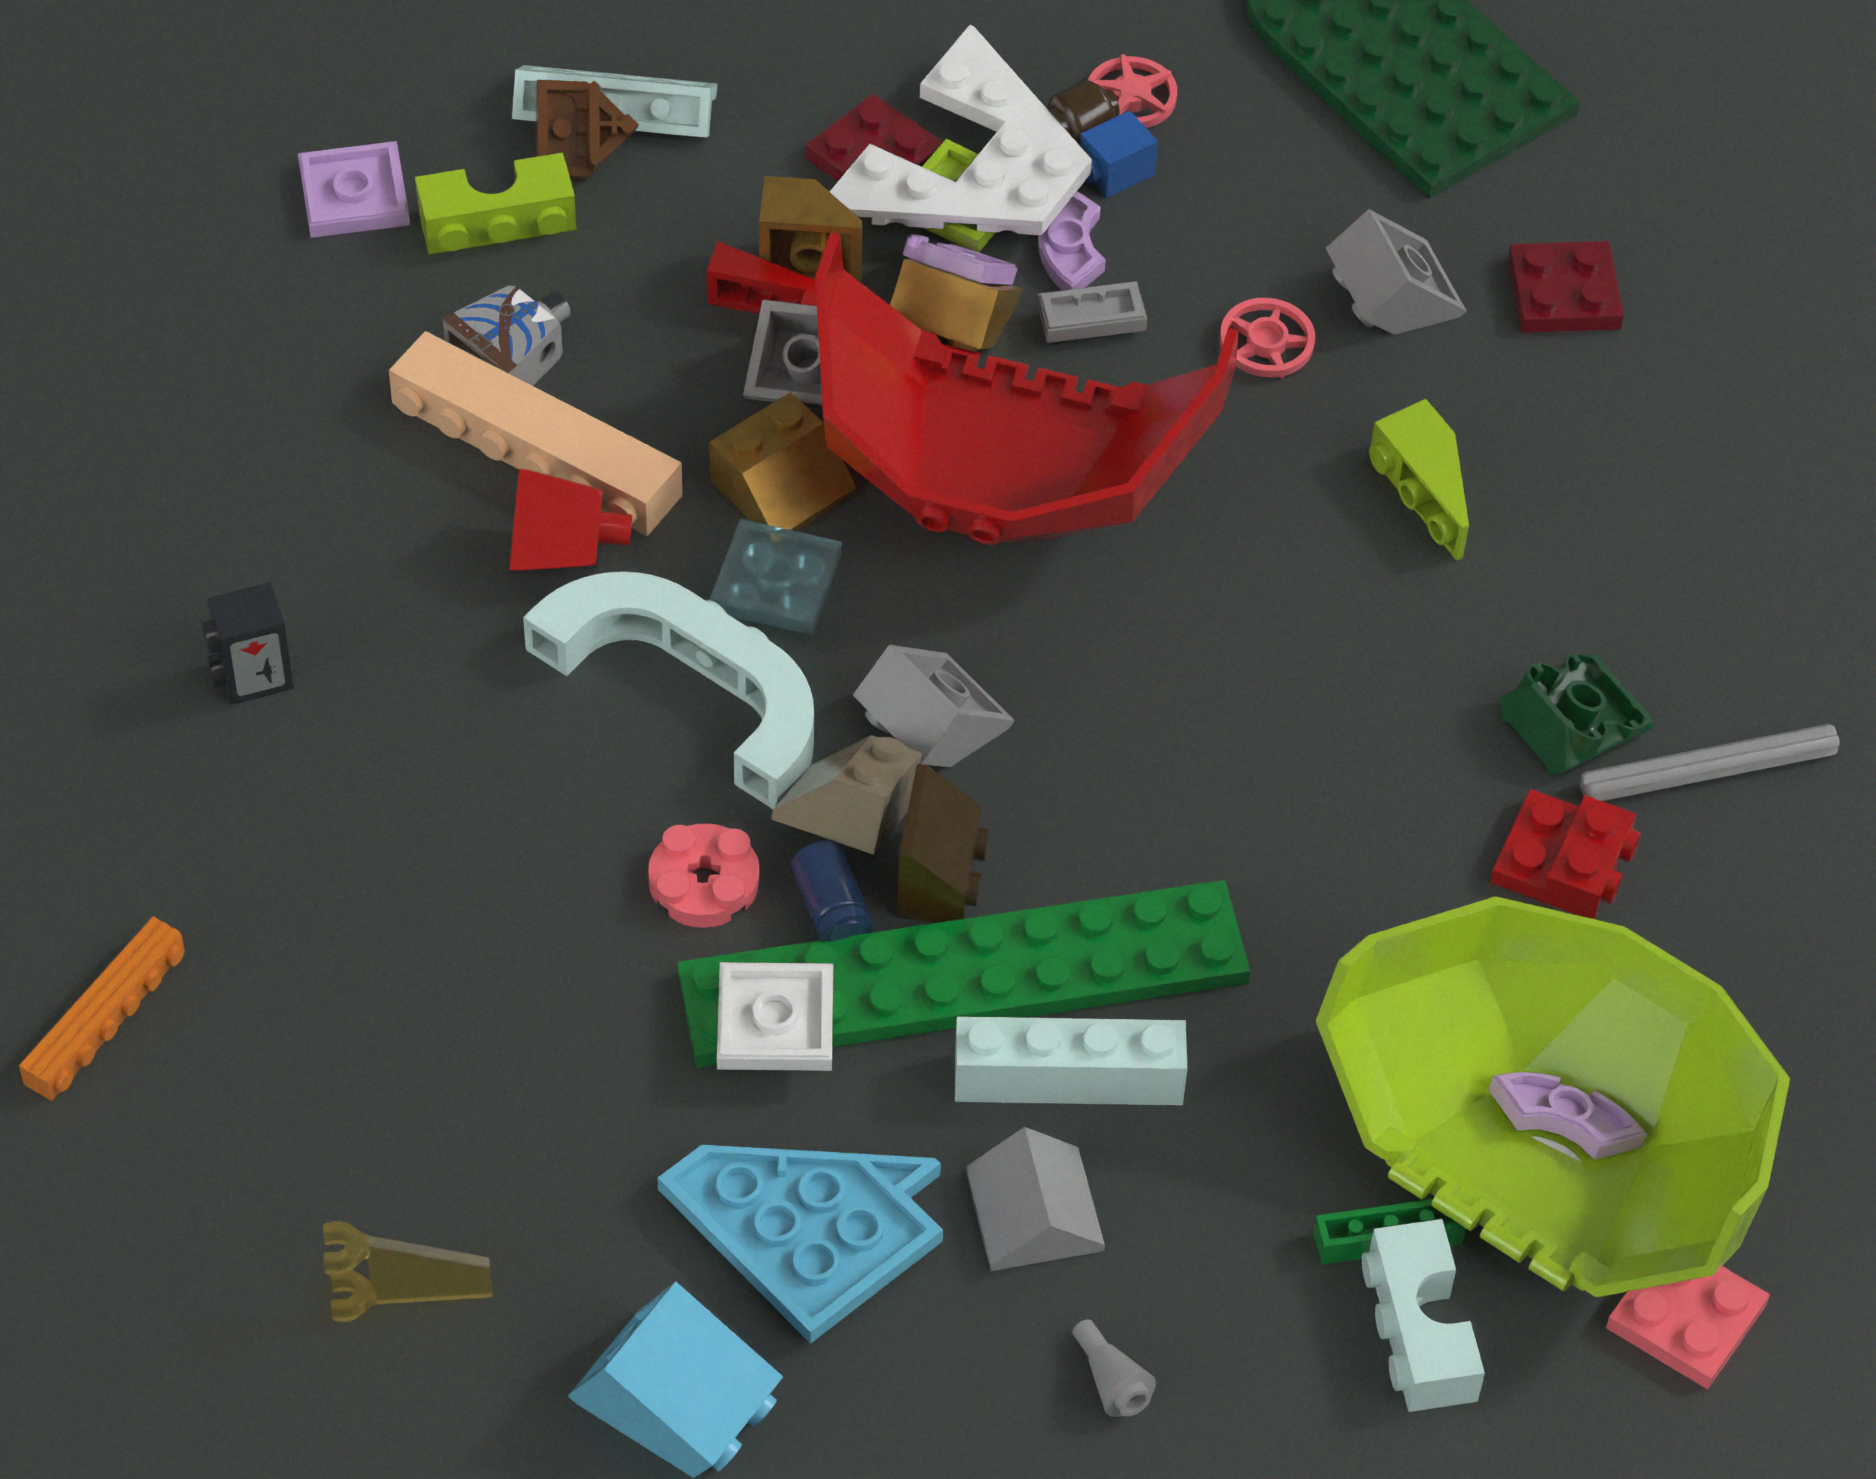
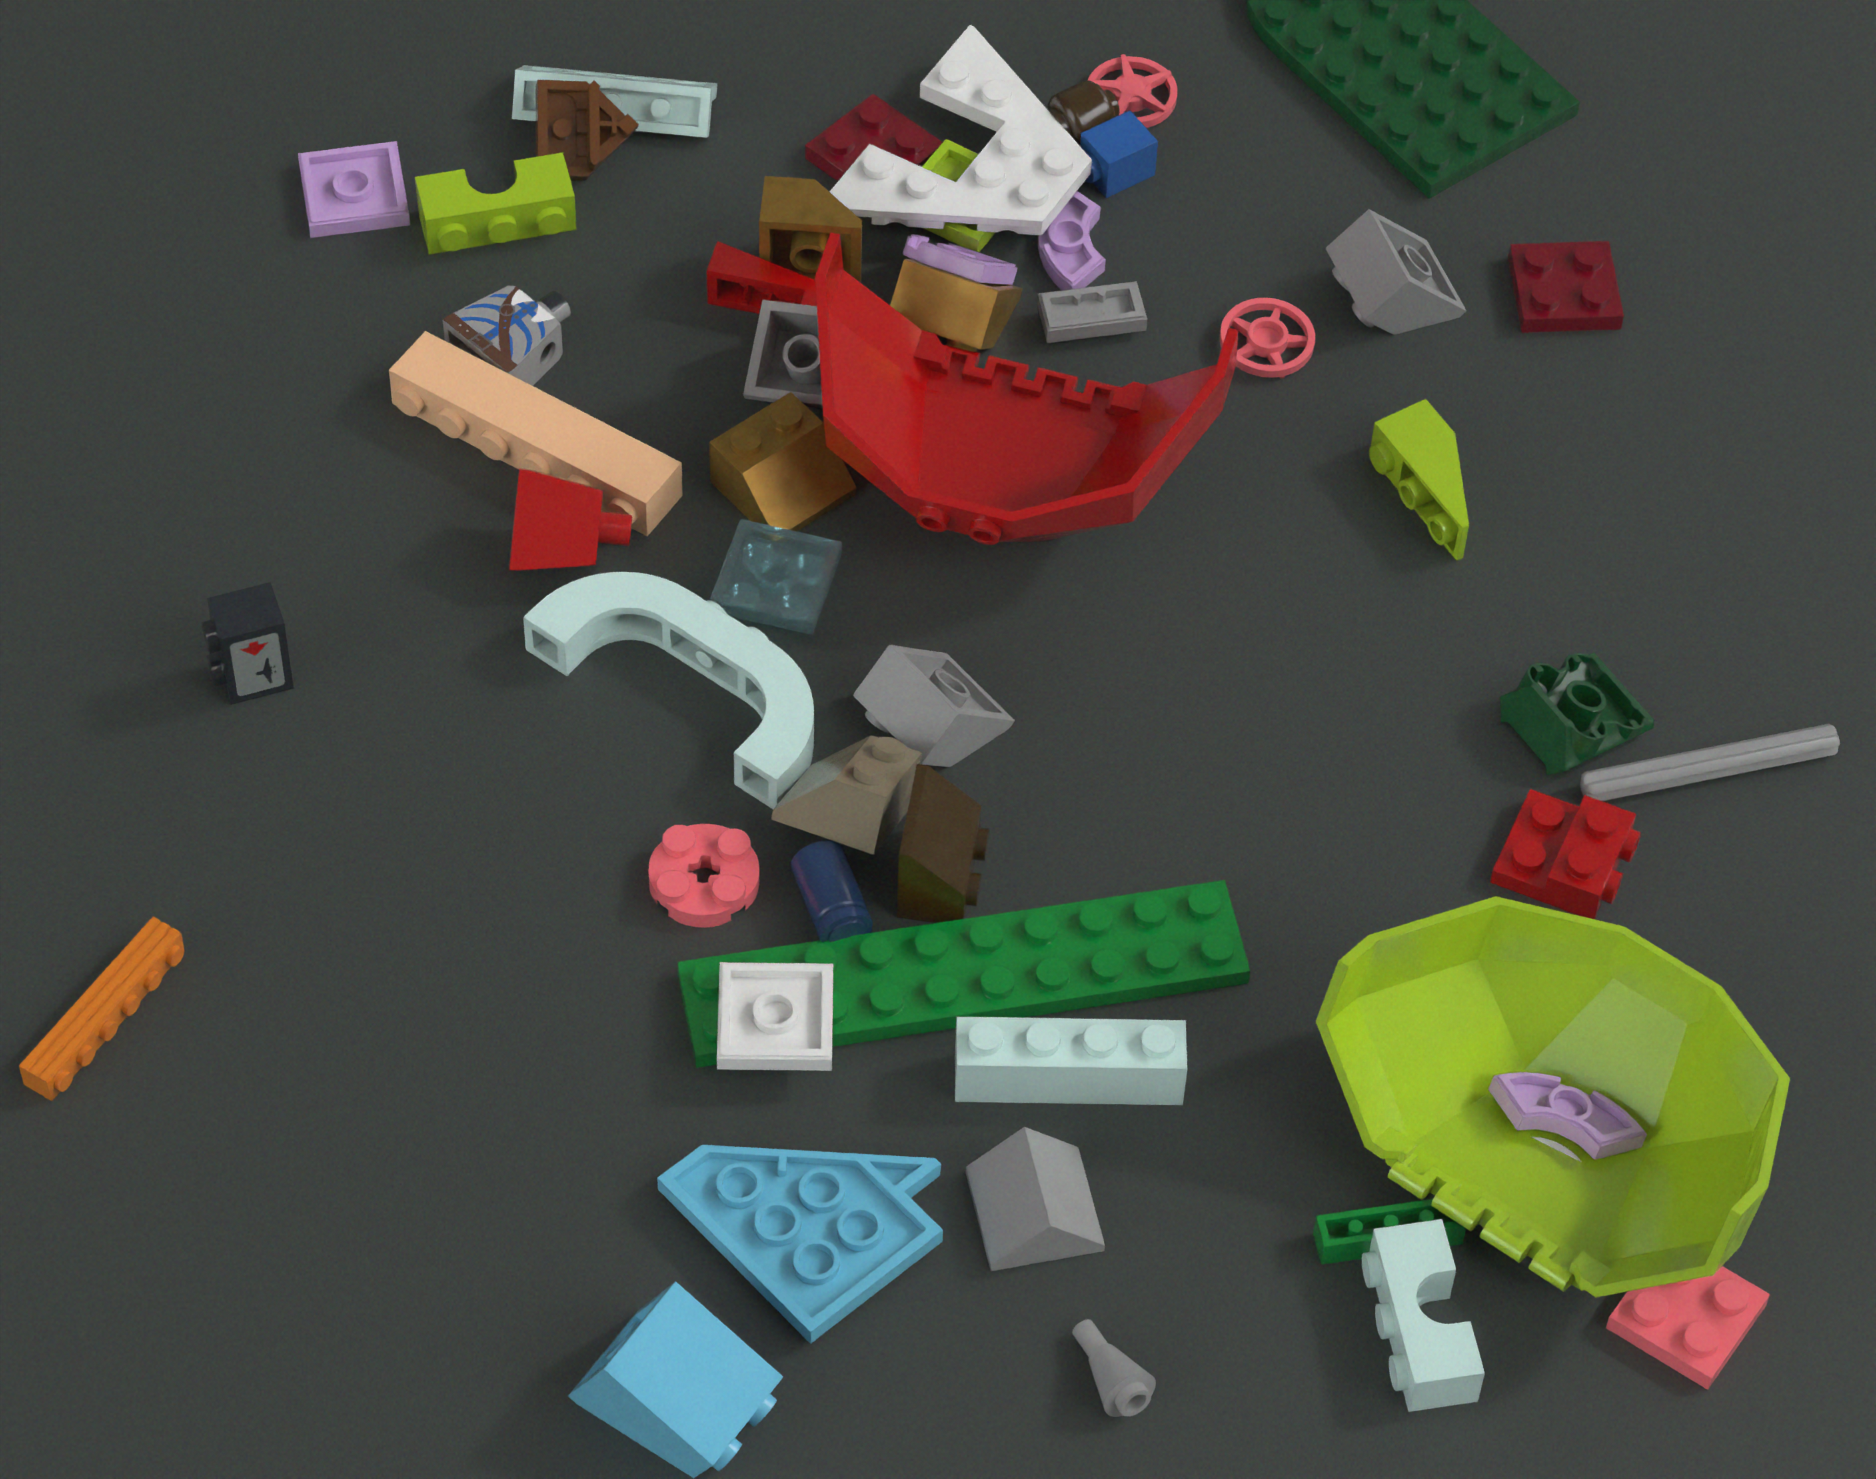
clear yellow flag [323,1221,493,1322] -> none

